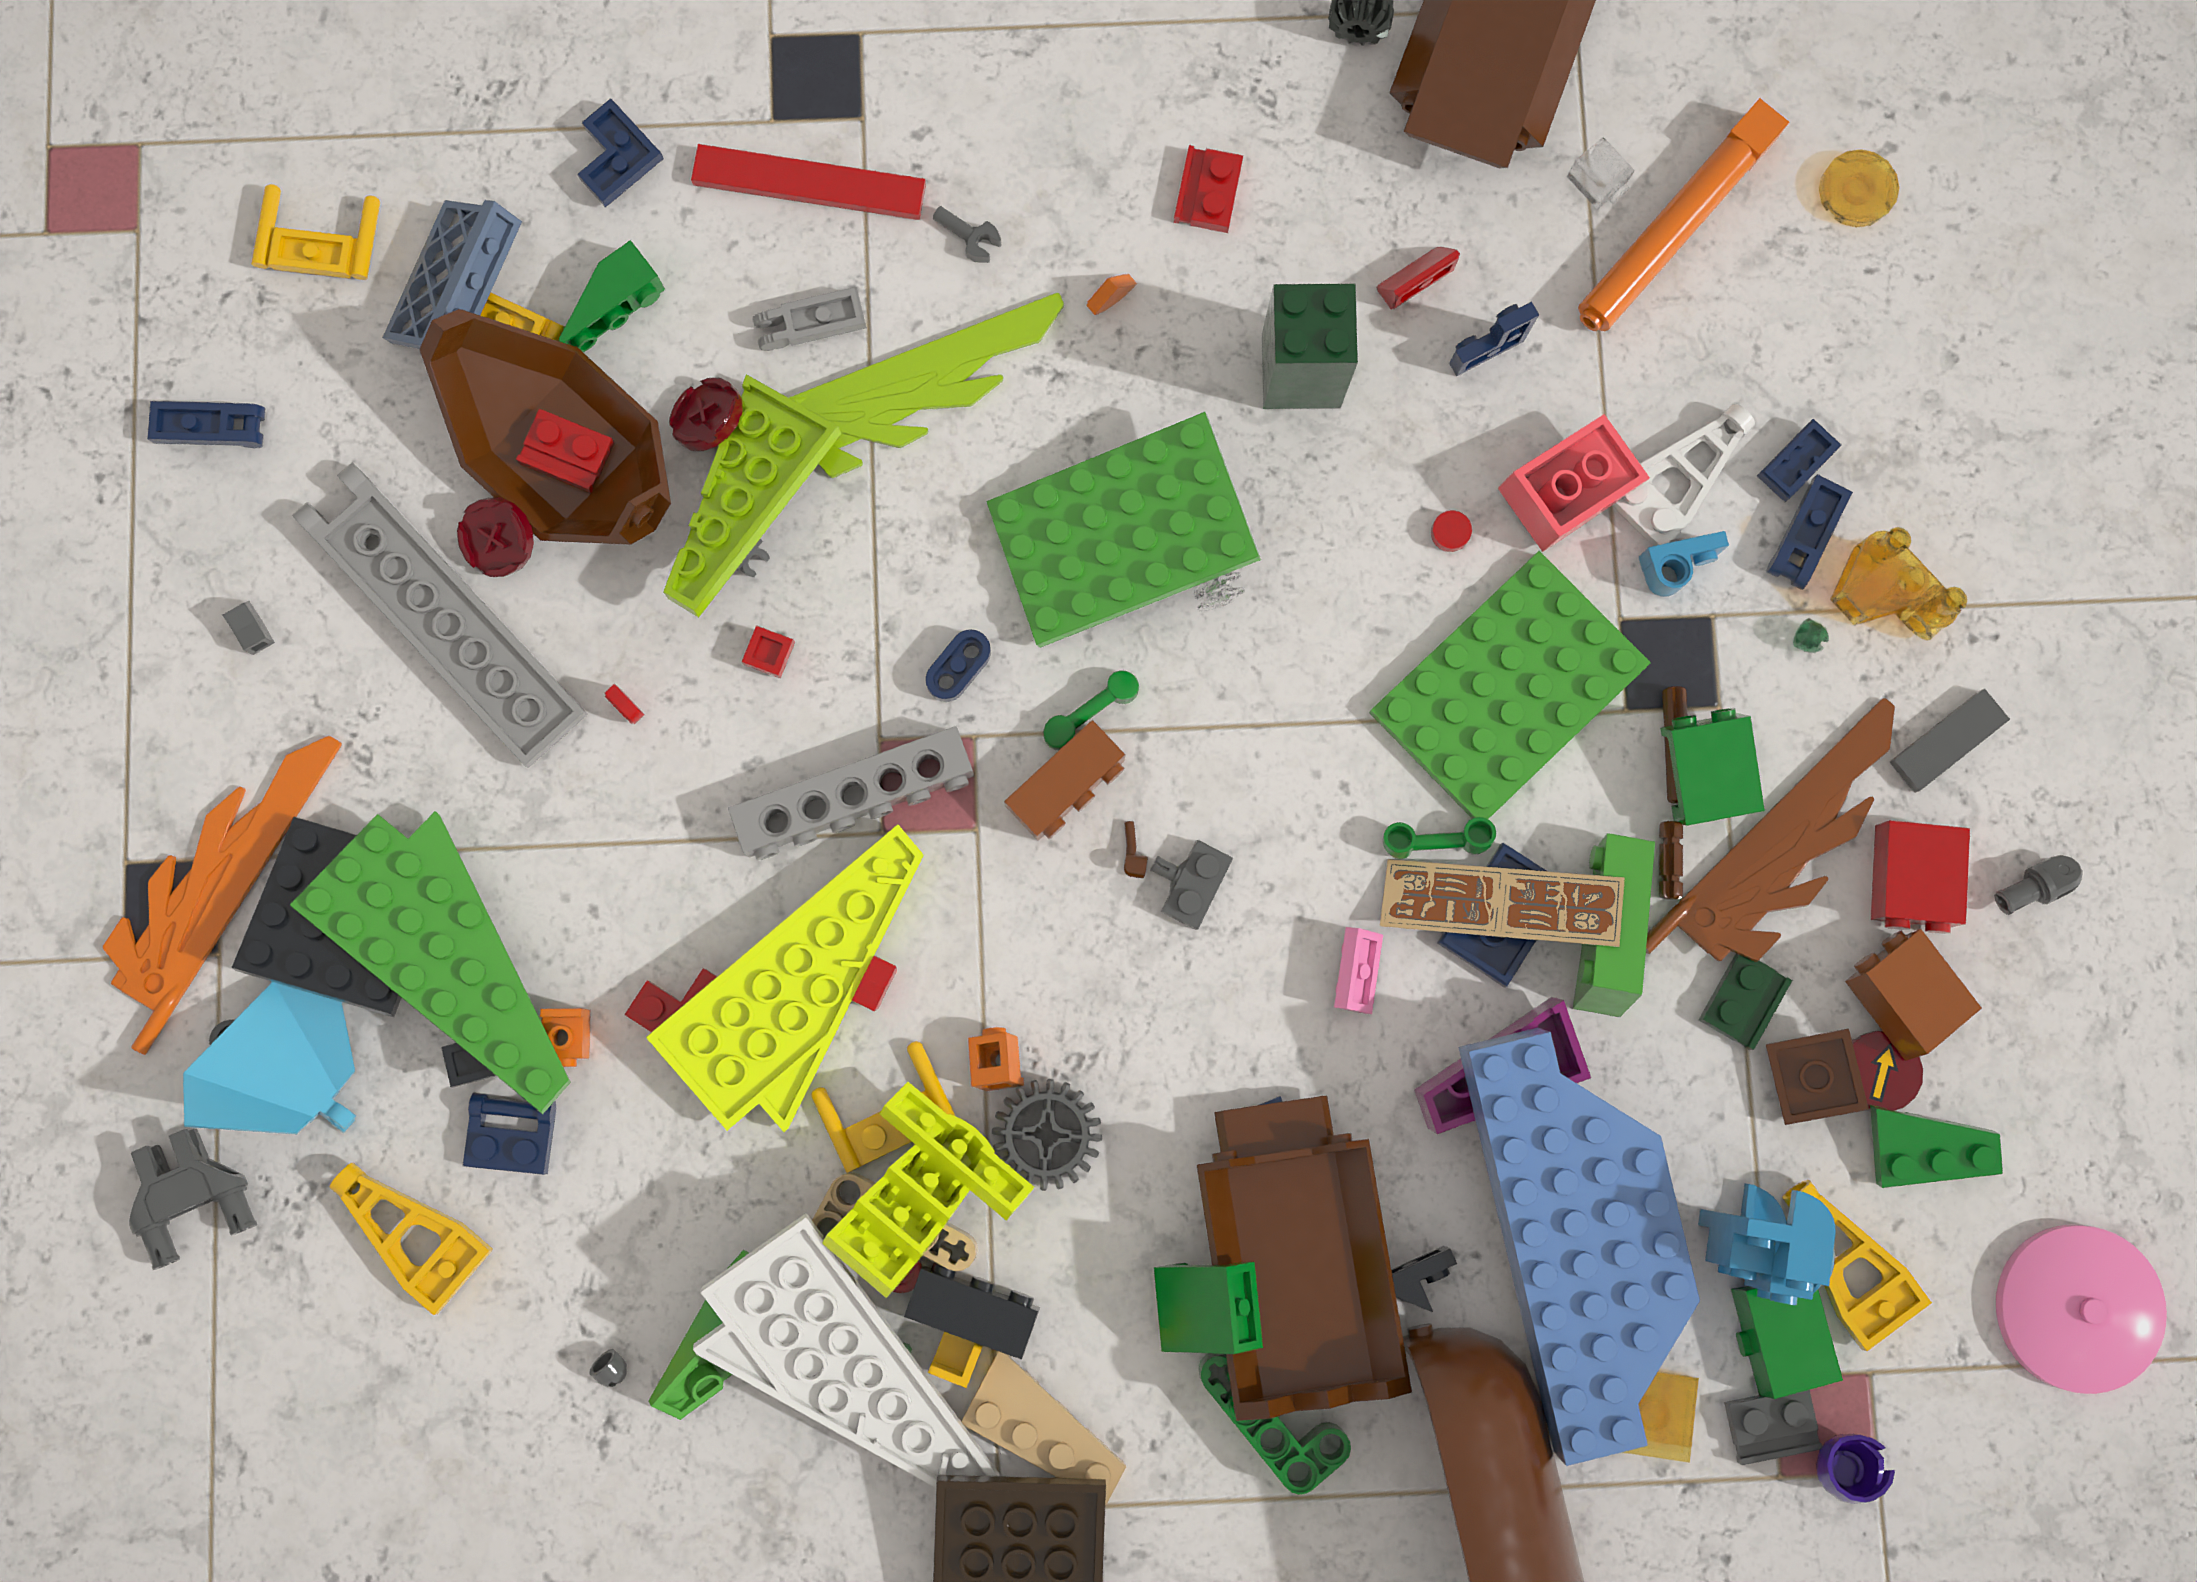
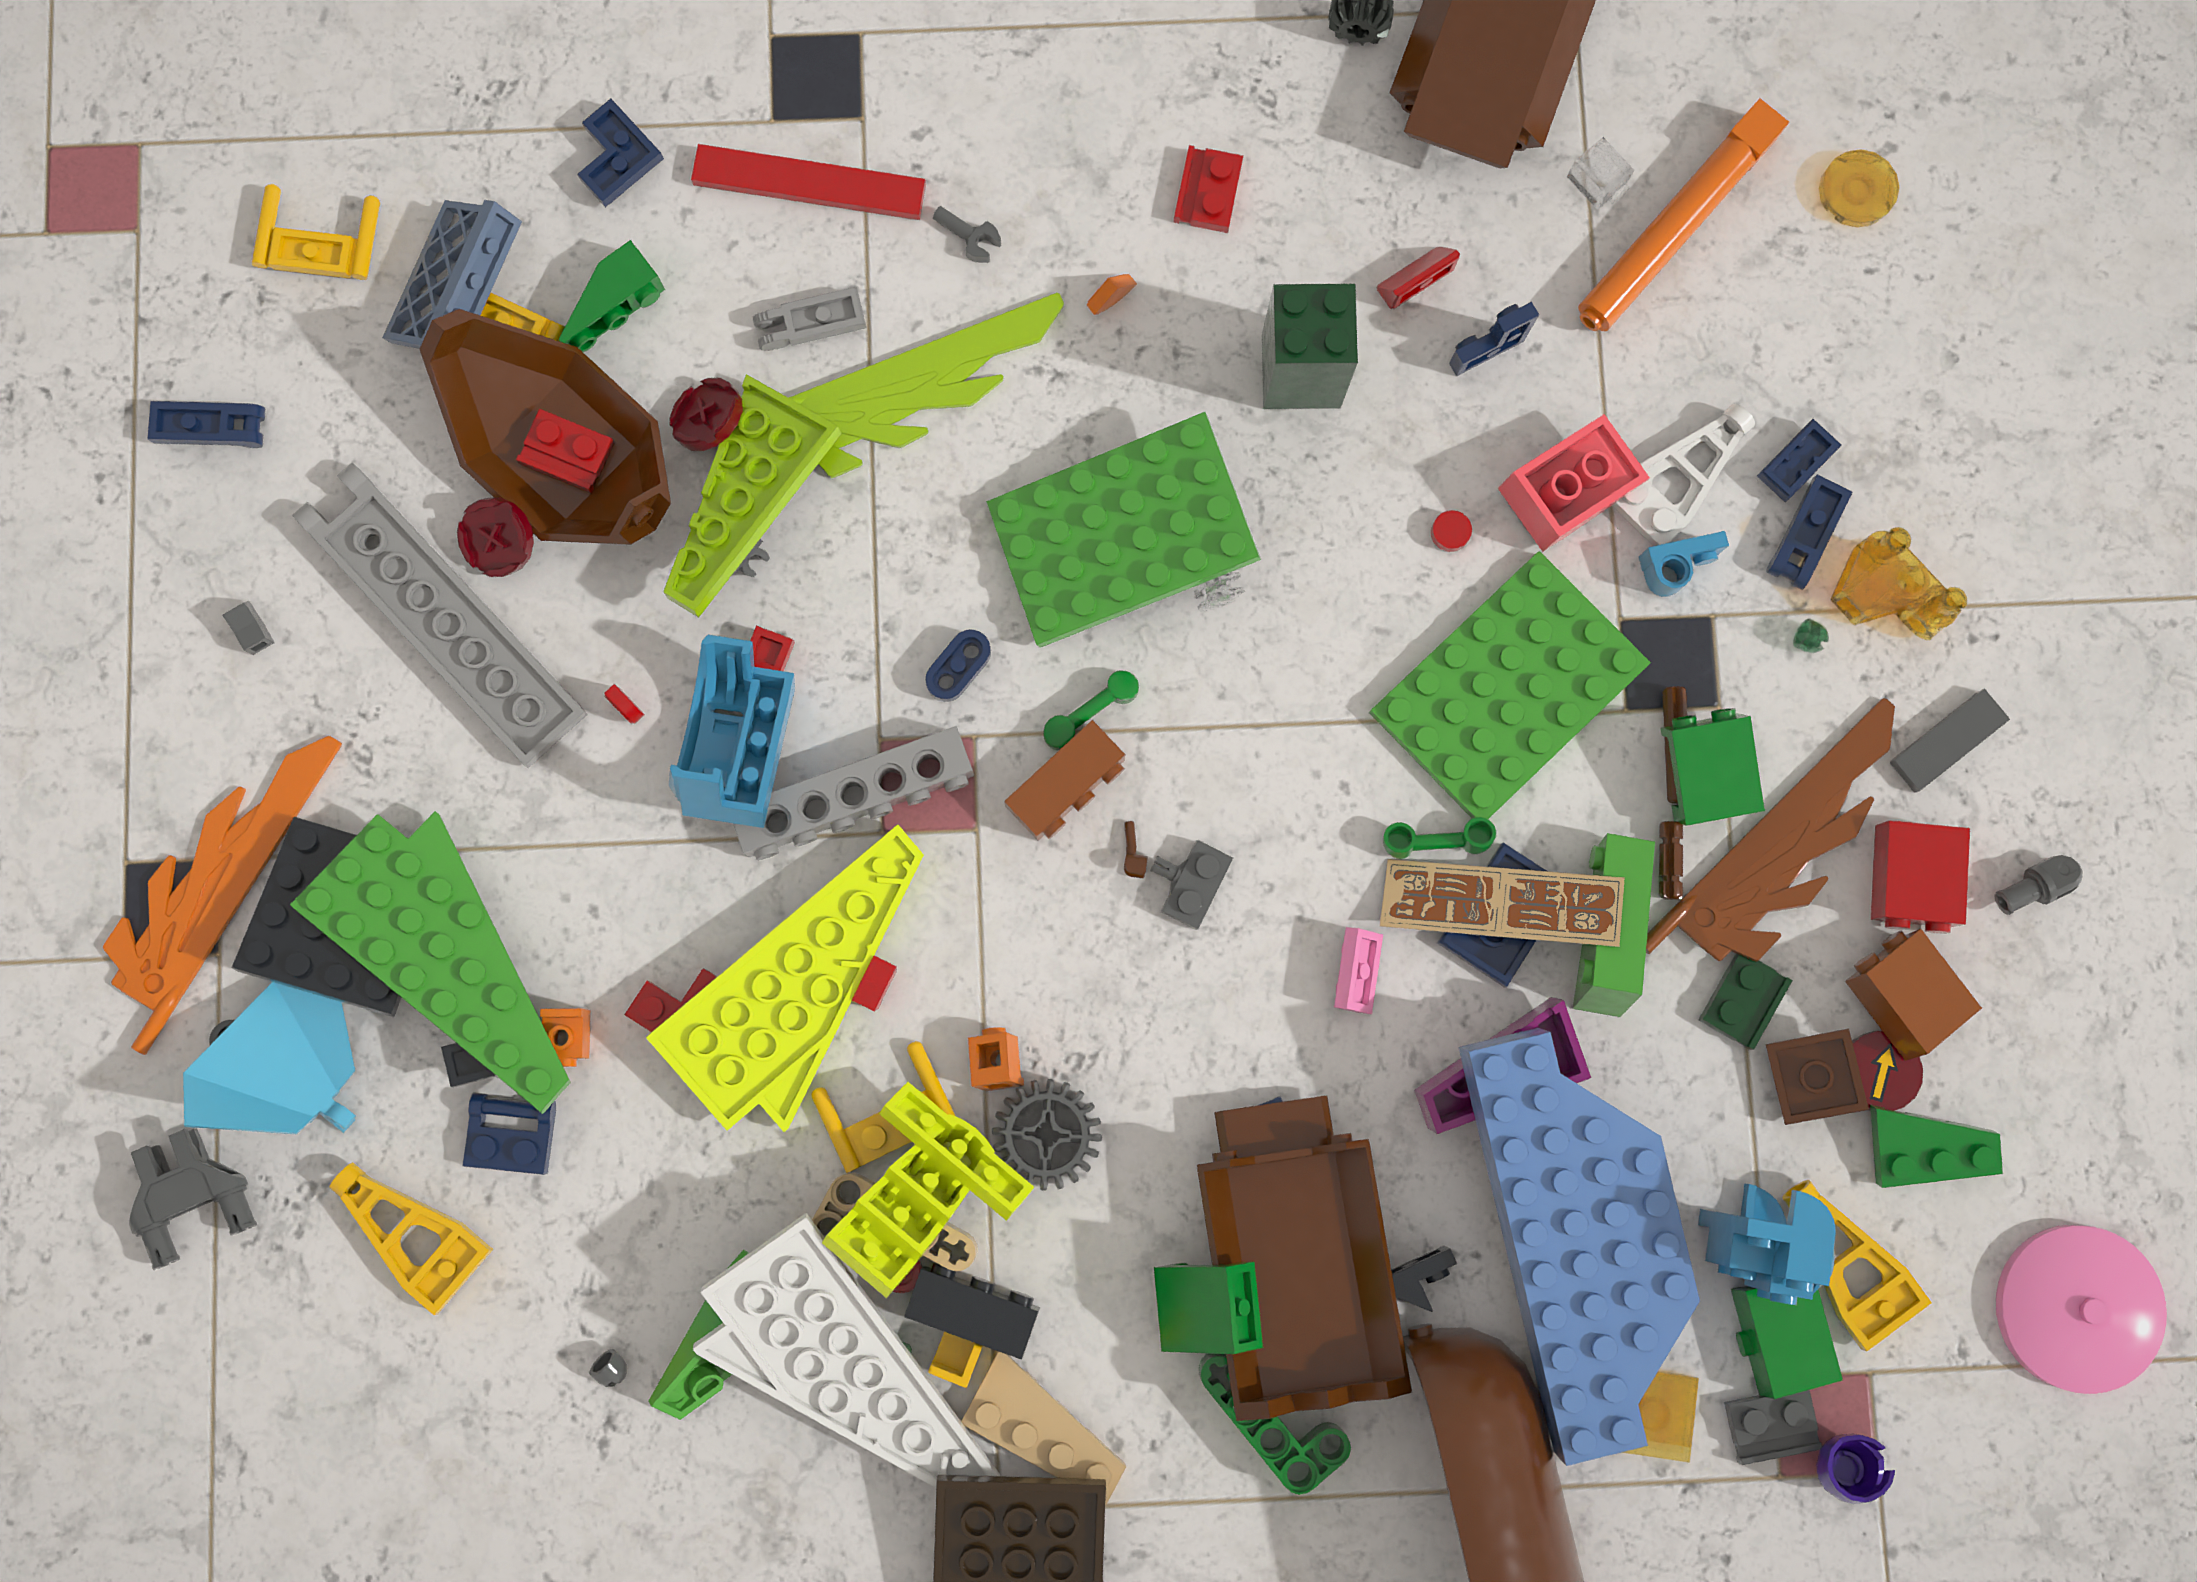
none -> dark azure piece [669,634,795,828]

